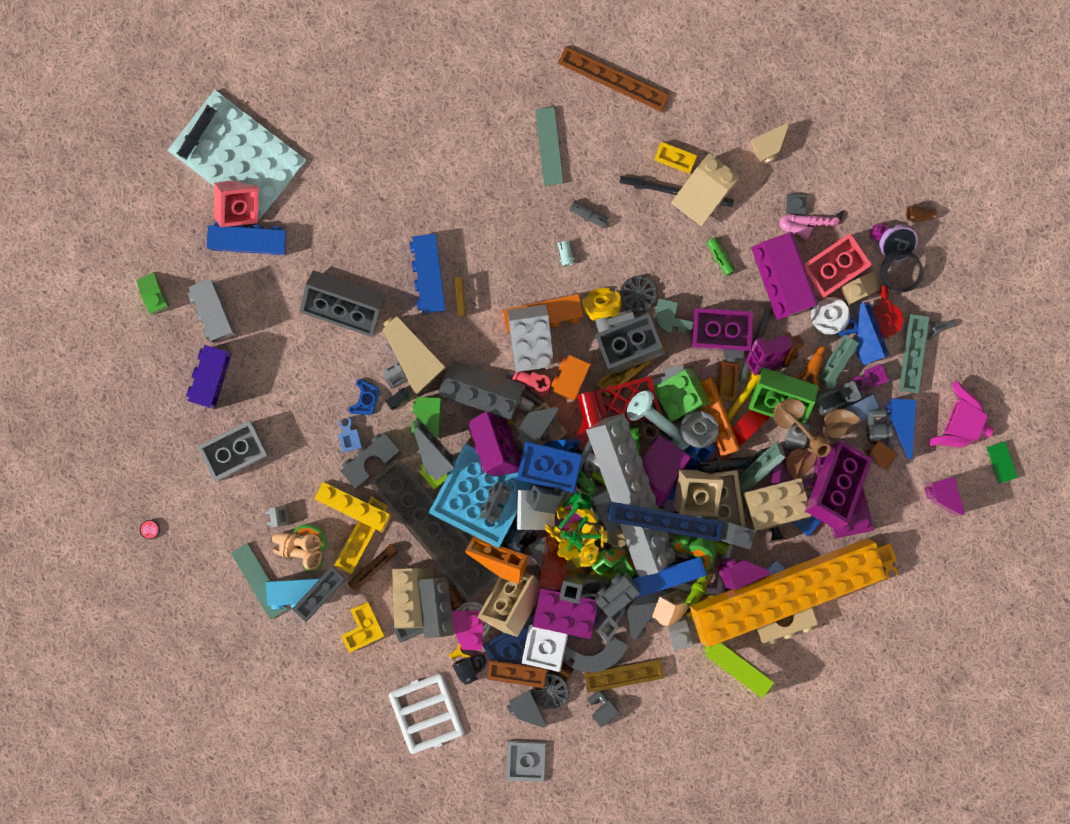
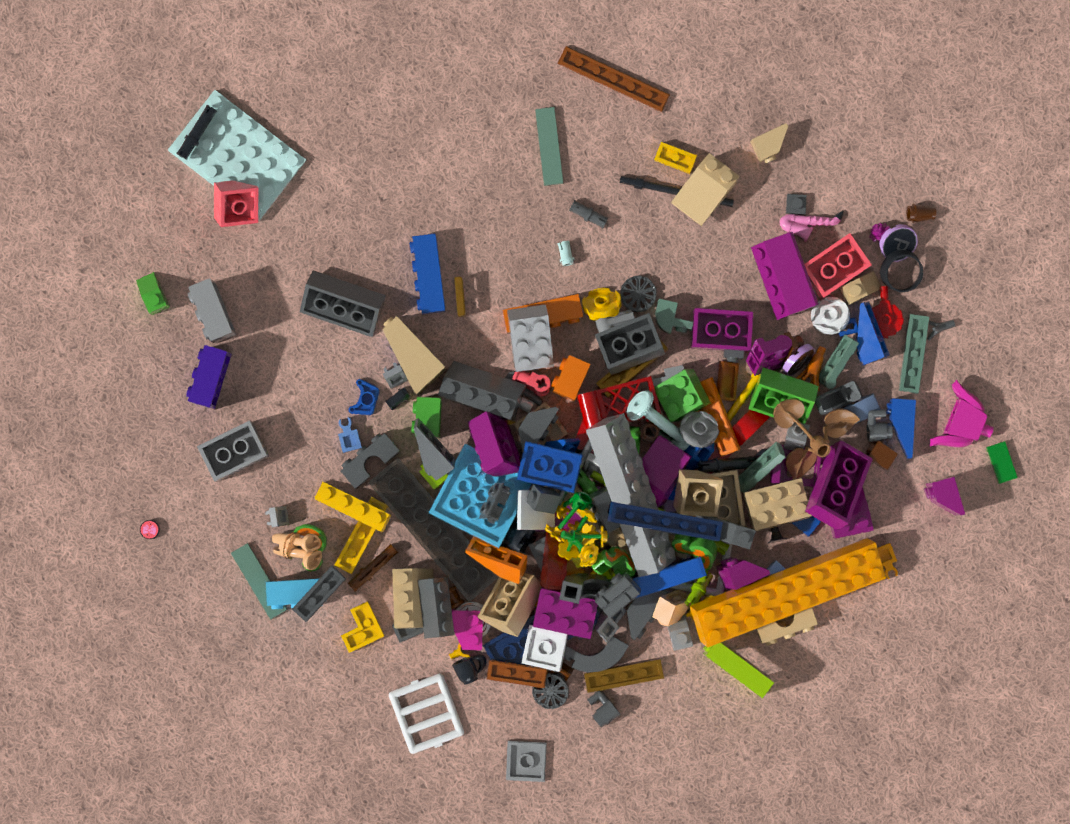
blue brick [206,222,287,256] -> none
dark grey slope [507,690,547,728] -> none
bright green pin [706,237,736,276] -> none
dark grey bar [739,308,772,383] -> none
magenta plate [852,363,889,391] -> none
none -> tile [783,344,815,376]

